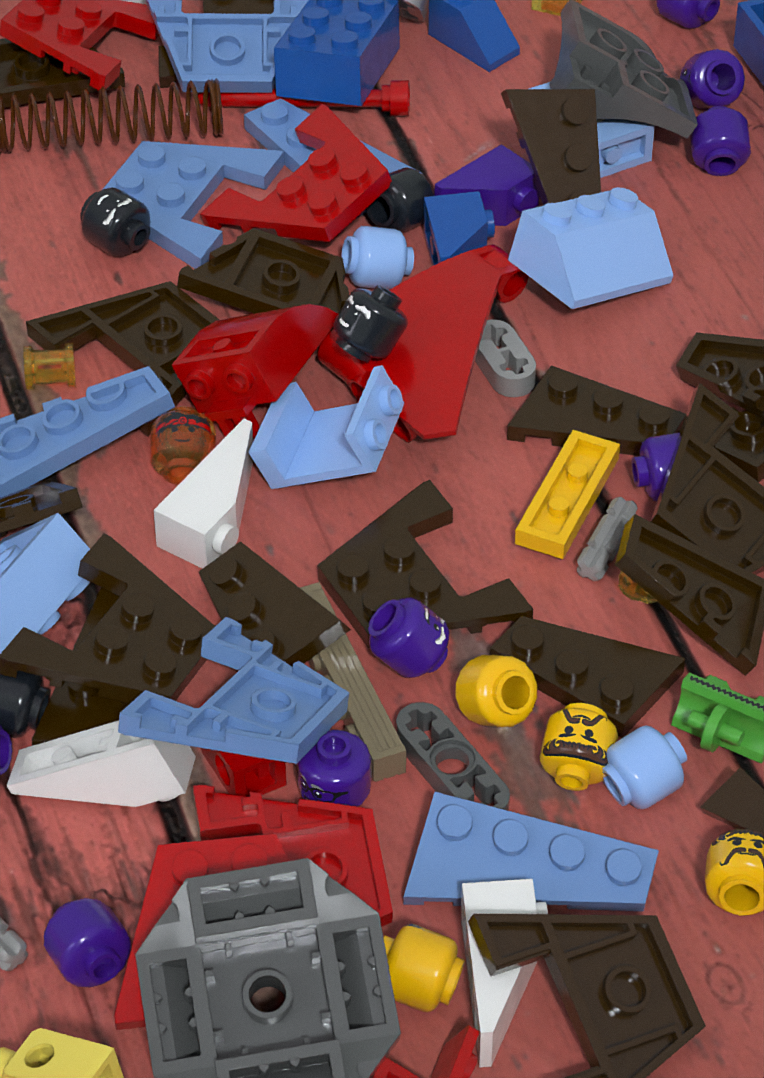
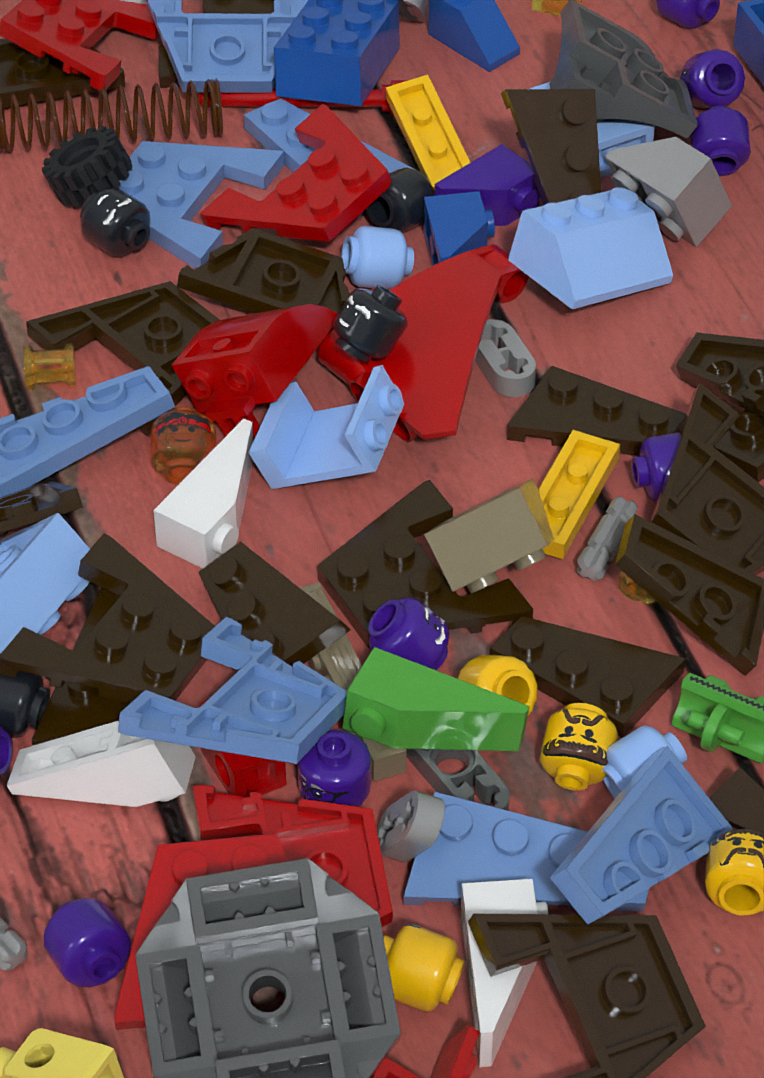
none -> black tyre [42,126,133,207]
none -> bright green slope [342,647,530,751]
none -> light grey beam [377,790,445,863]
none -> yellow plate [386,74,471,193]
none -> dark tan slope [424,478,554,593]
none -> medium blue wing [550,746,733,925]
none -> light grey slope [605,137,732,247]

